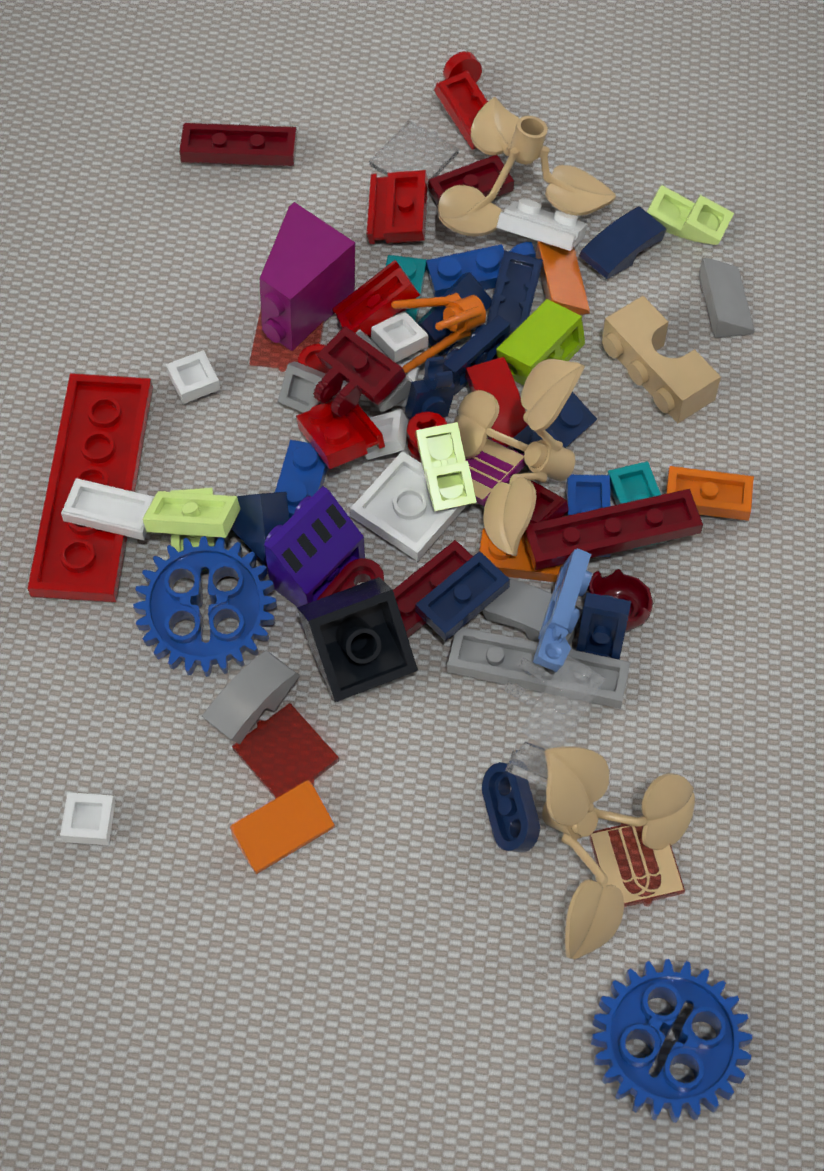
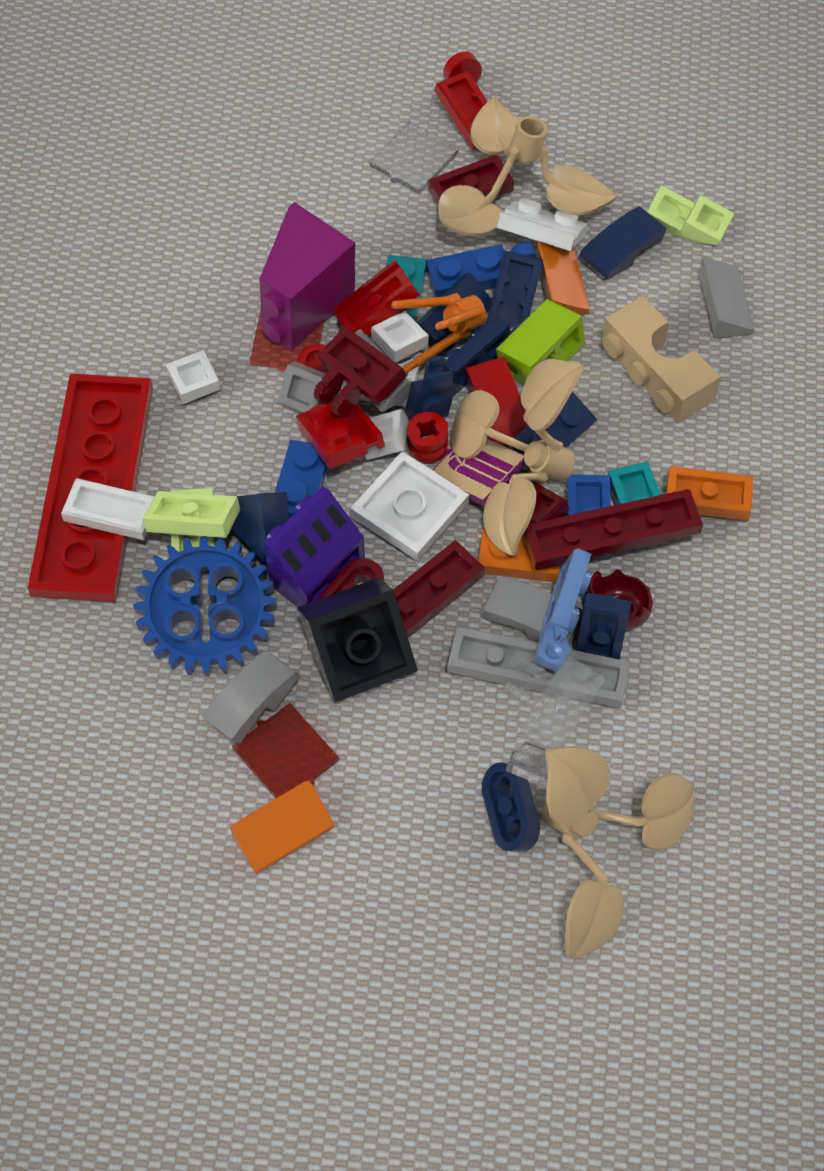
white plate [60,792,116,845] -> none
dark red plate [179,123,297,166] -> none
red plate [367,170,428,244] -> none
yellowish green slope [415,422,477,512] -> none
dark blue plate [415,551,510,641] -> none
piece [589,823,685,907] -> none
blue gear [591,959,753,1123] -> none

